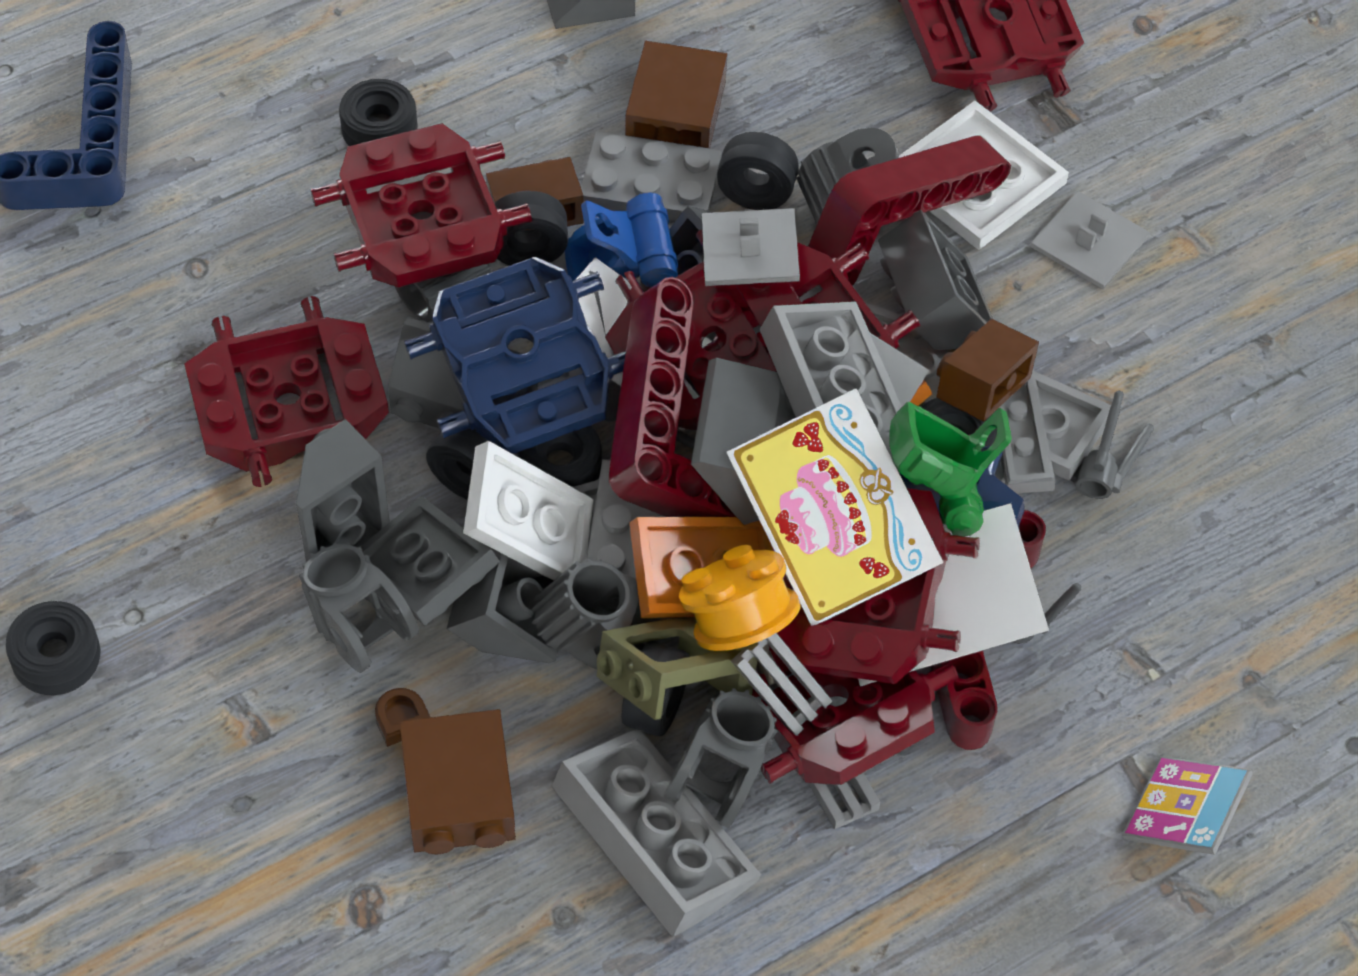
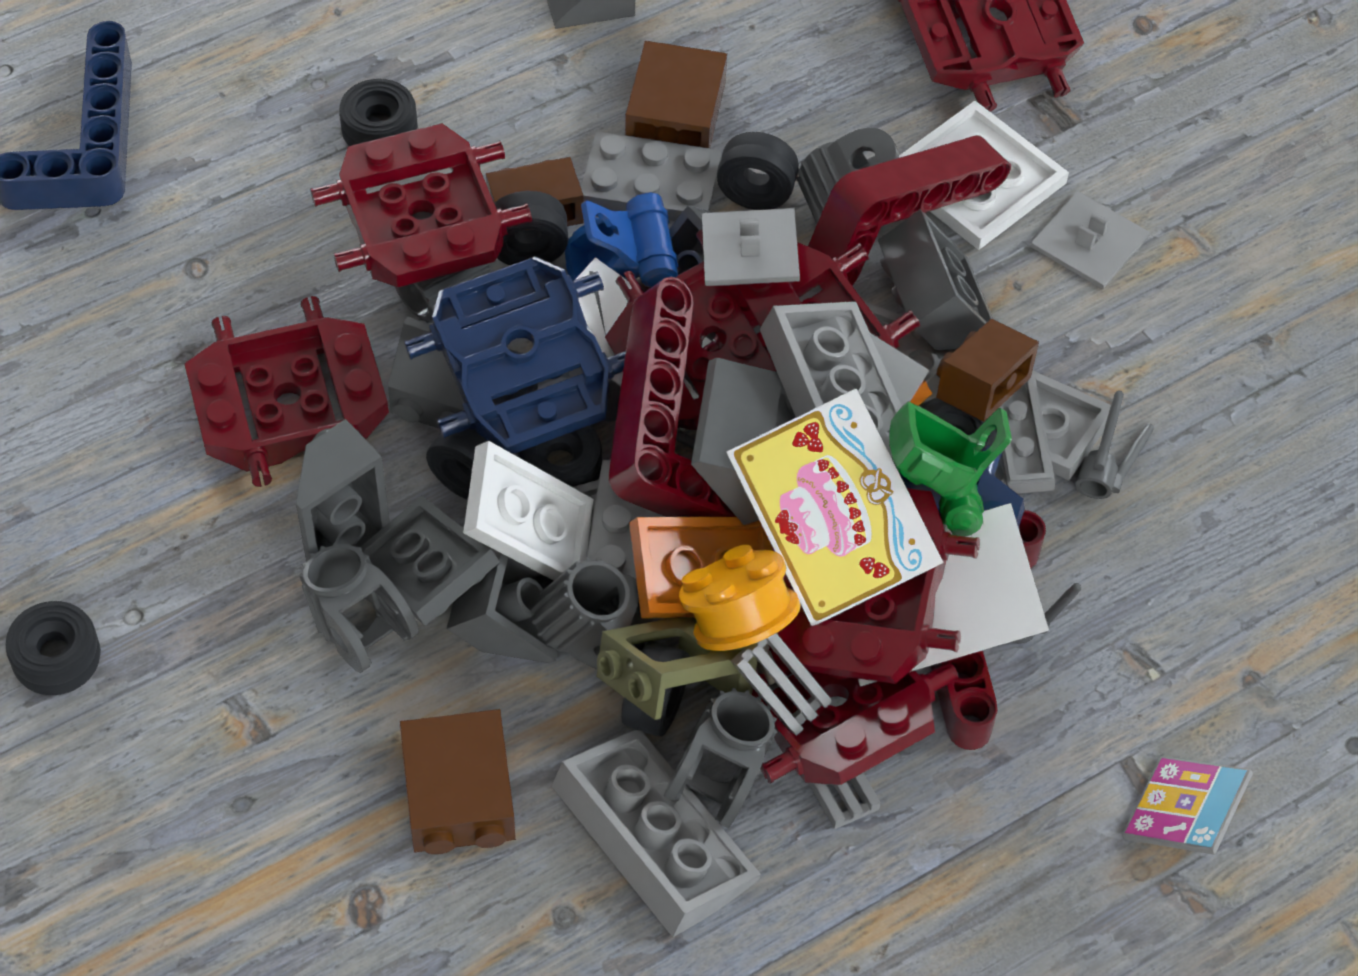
reddish brown tile [375,688,431,747] -> none

